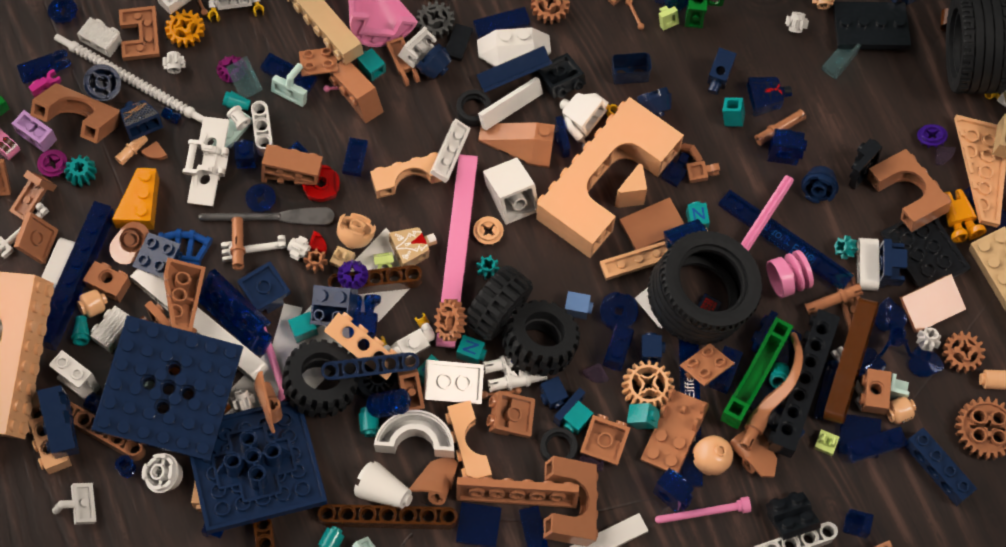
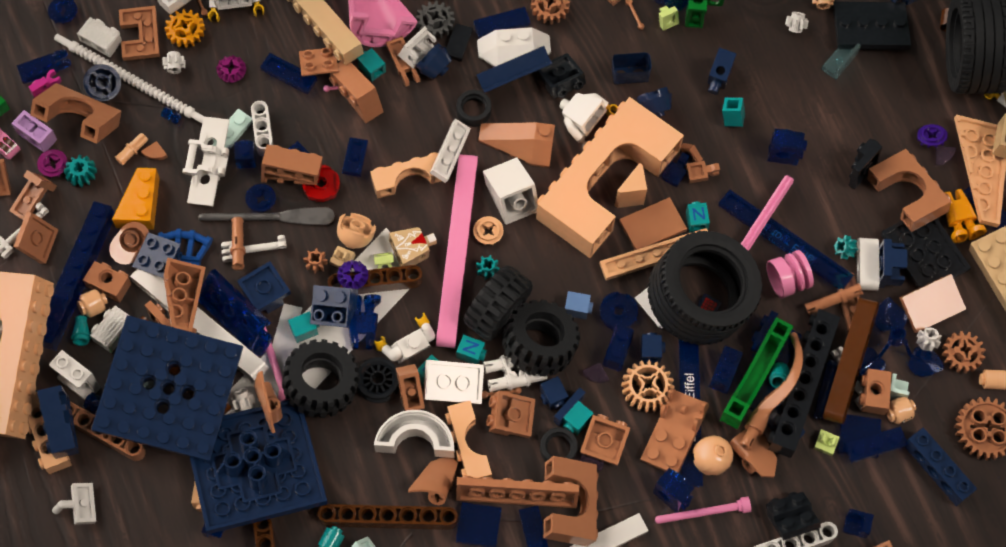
white beam [41,238,80,293] -> none
clear blue bush [115,455,136,478] -> none
dark blue torso [120,100,163,141] -> none
white cone [142,453,183,493] -> none
teal cone [222,90,251,111] -> none
clear light blue panel [226,56,263,98] -> none
white bush [227,105,251,130] -> none
light aqua plate [271,63,307,107] -> none
white gear [287,236,311,261] -> none
red tile [309,231,327,255] -> none
dark blue beam [321,352,419,380] -> none
light nougat brick [324,312,396,380] -> none
white cone [354,461,413,508] -> none
teal brick [358,406,380,437] -> none
clear blue piece [367,388,411,418] -> none
nougat gear [434,299,467,341] -> none
white tile [478,77,543,130] -> none
clear blue plate [554,116,571,158] -> none
teal brick [627,403,660,430] -> none
clear blue panel [664,219,707,249] -> none
nougat hinge [680,343,734,386] -> none
clear blue torso [746,77,792,117] -> none
nougat pin [754,109,806,146] -> none
dark blue cone [801,166,839,203] -> none

